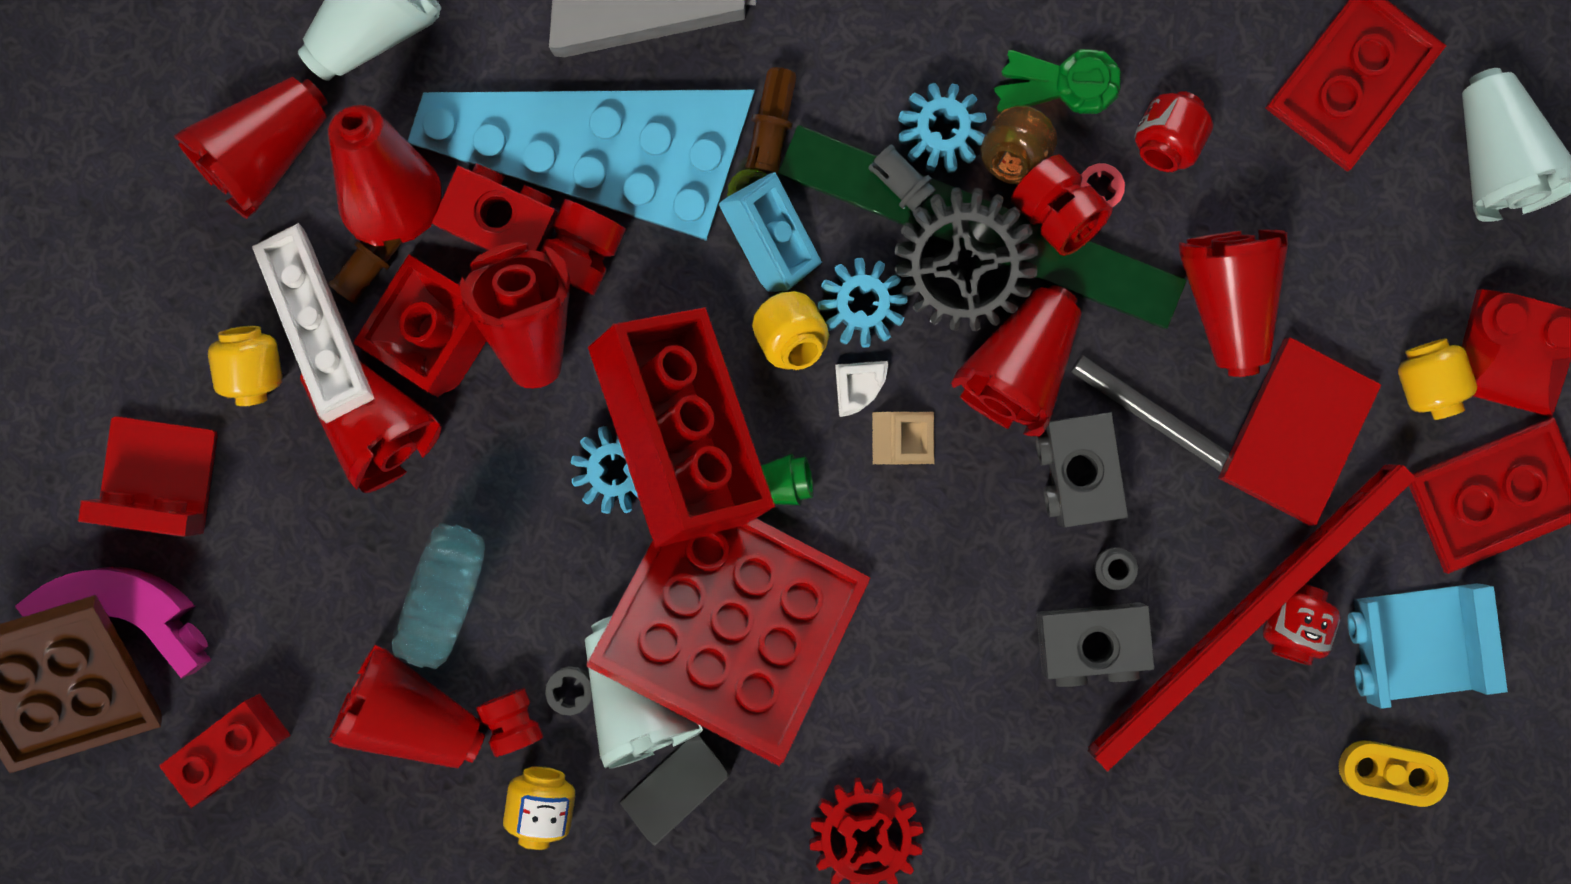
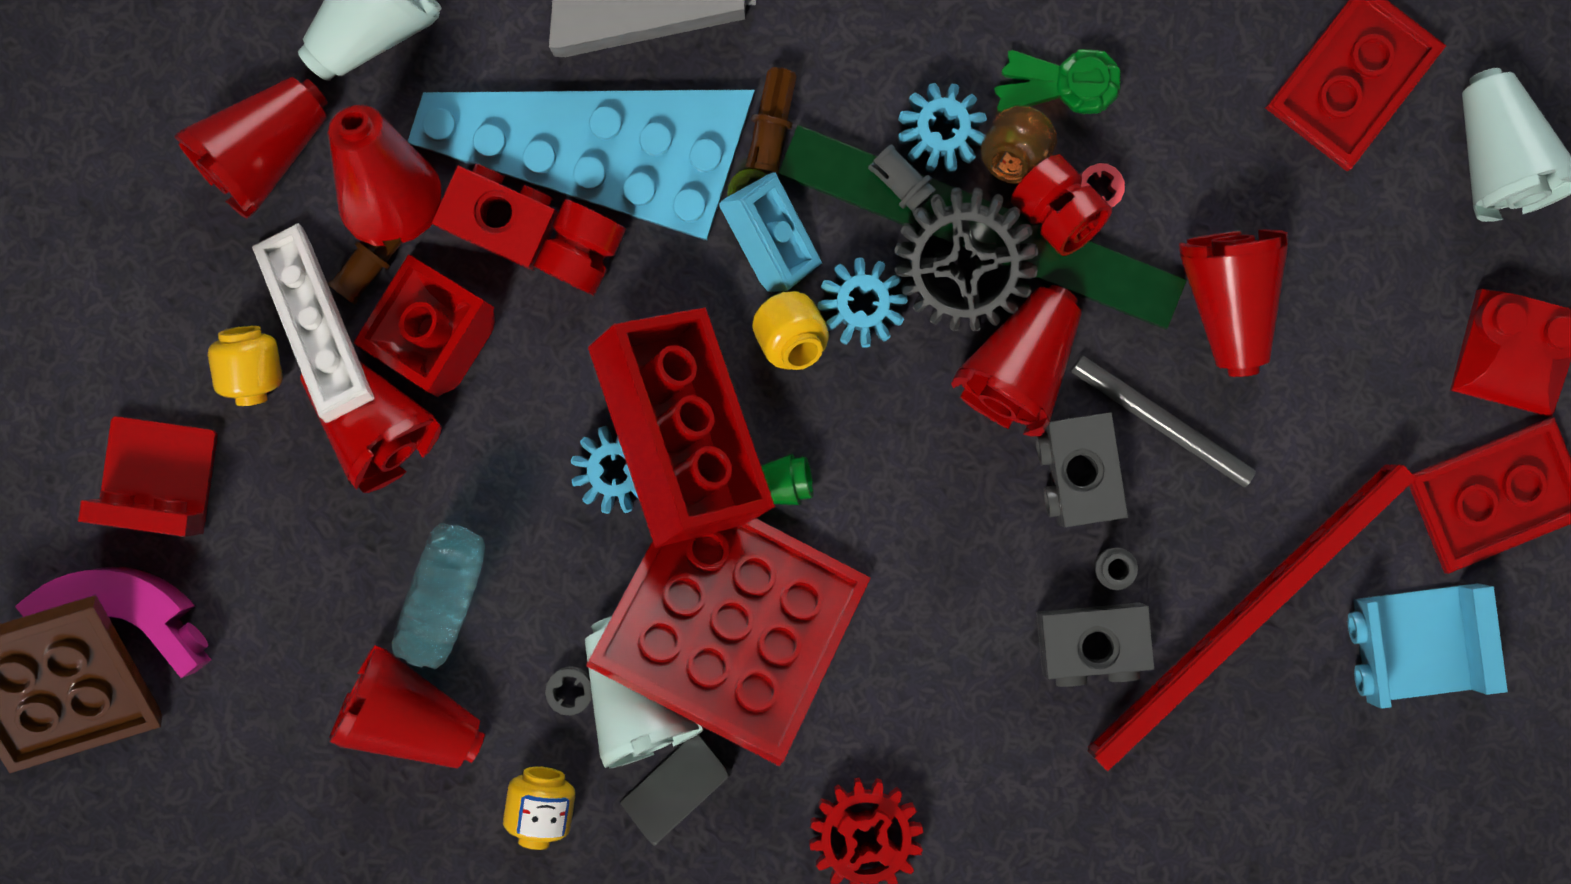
red brick [159,694,291,808] -> none
red cone [459,242,570,389] -> none
red wheel [475,688,544,757] -> none
white tile [835,361,888,417] -> none
tan slope [872,412,934,464] -> none
red head [1134,91,1214,173] -> none
red tile [1218,337,1381,526] -> none
red head [1263,584,1341,665] -> none
yellow plate [1339,740,1449,807] -> none
yellow head [1398,338,1477,420] -> none

